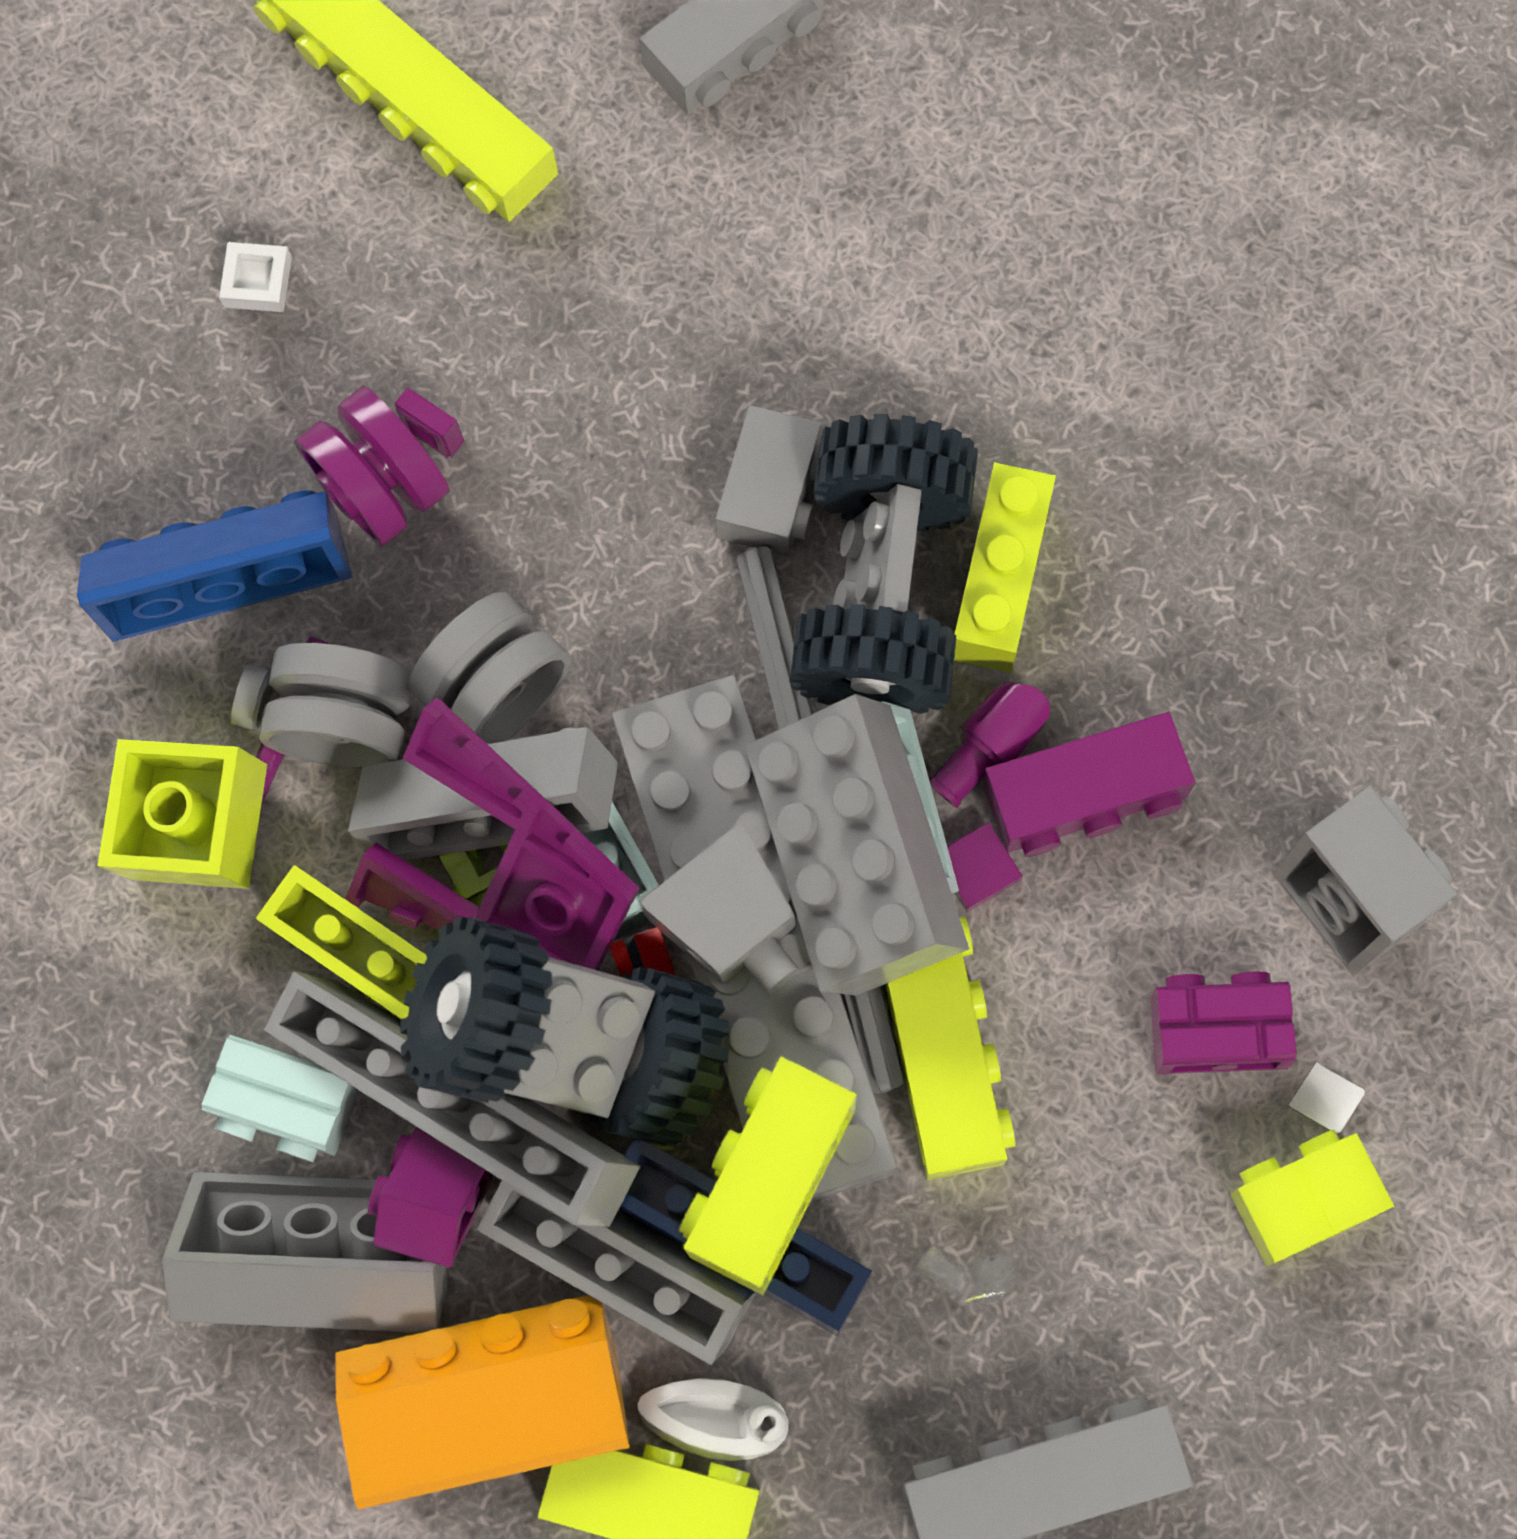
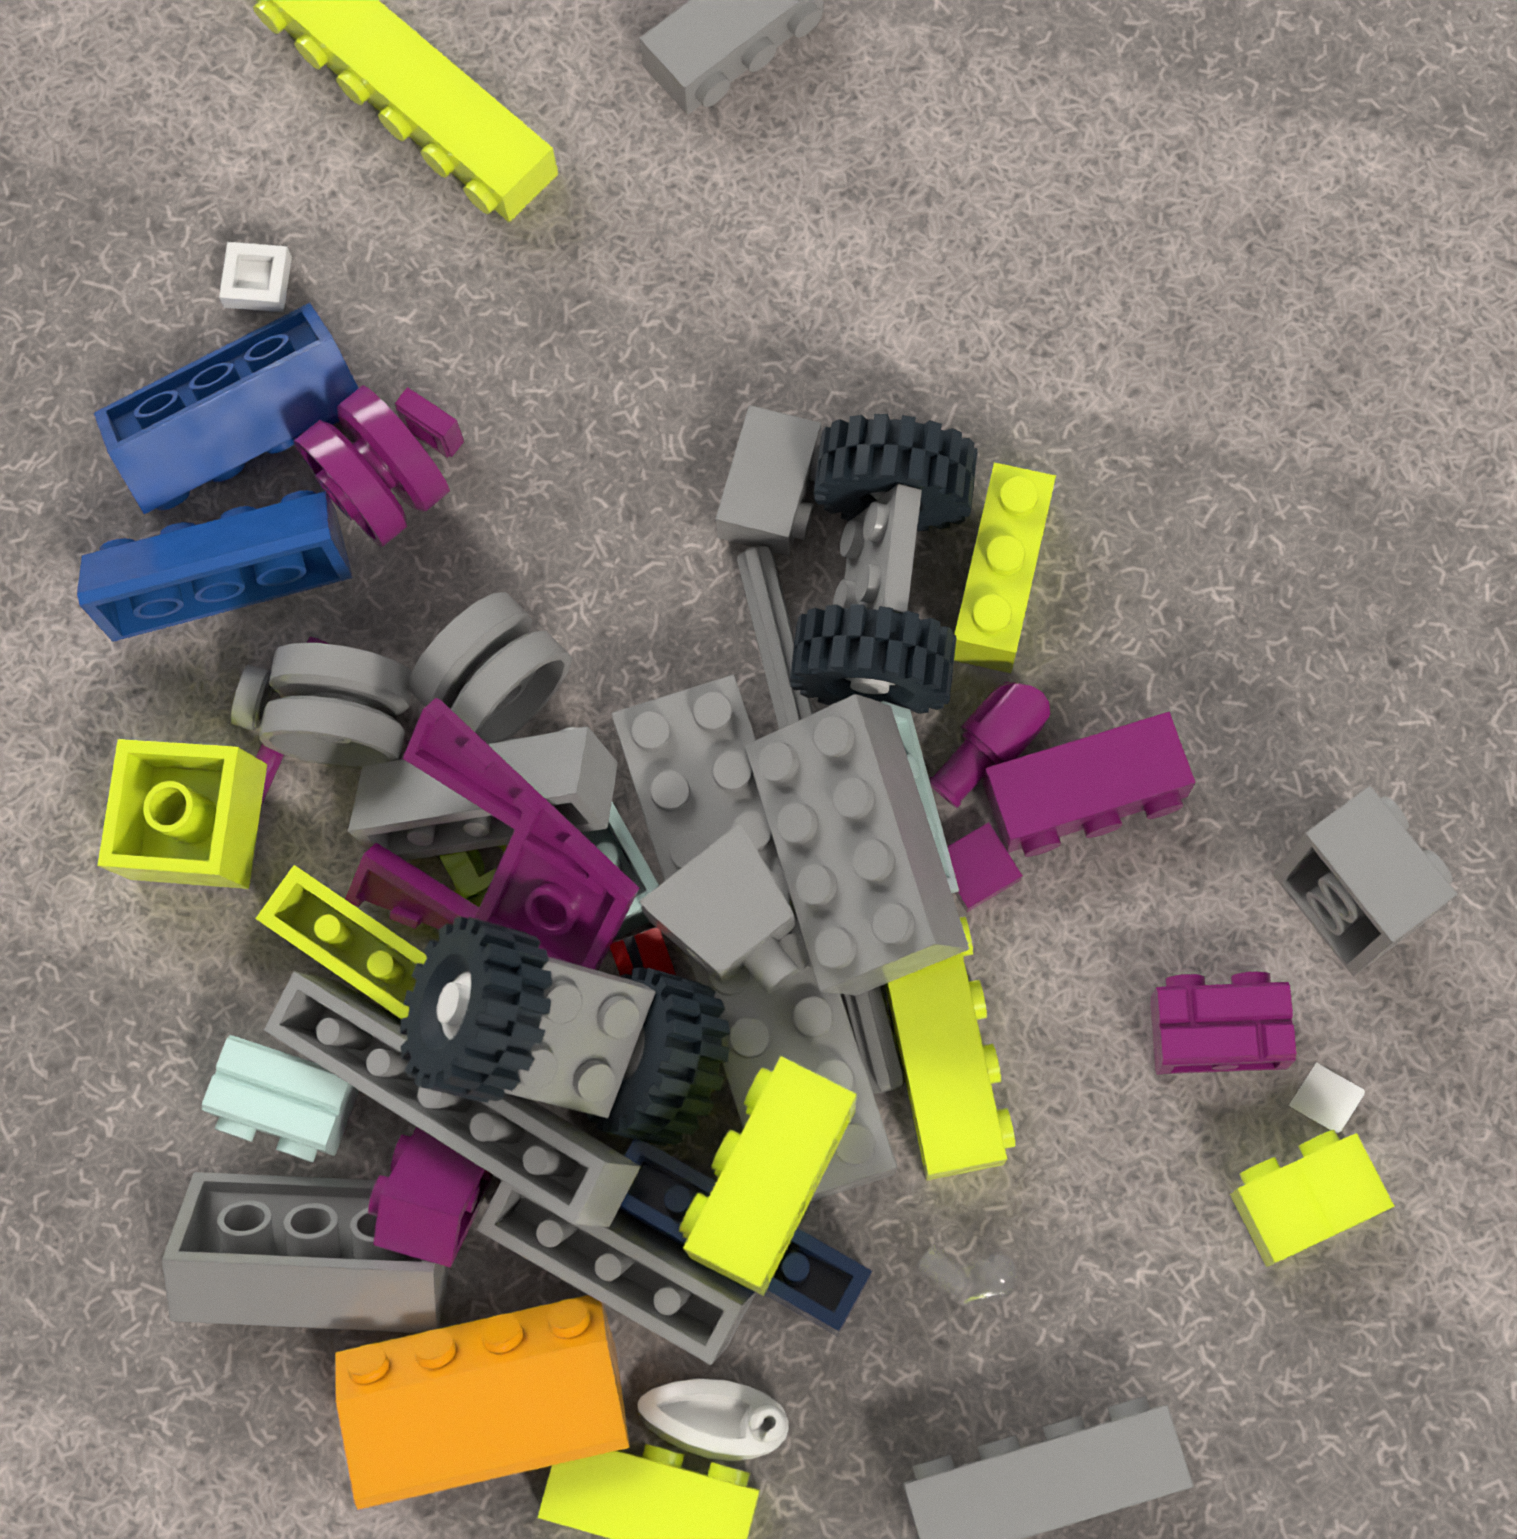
none -> blue slope [94,302,359,514]

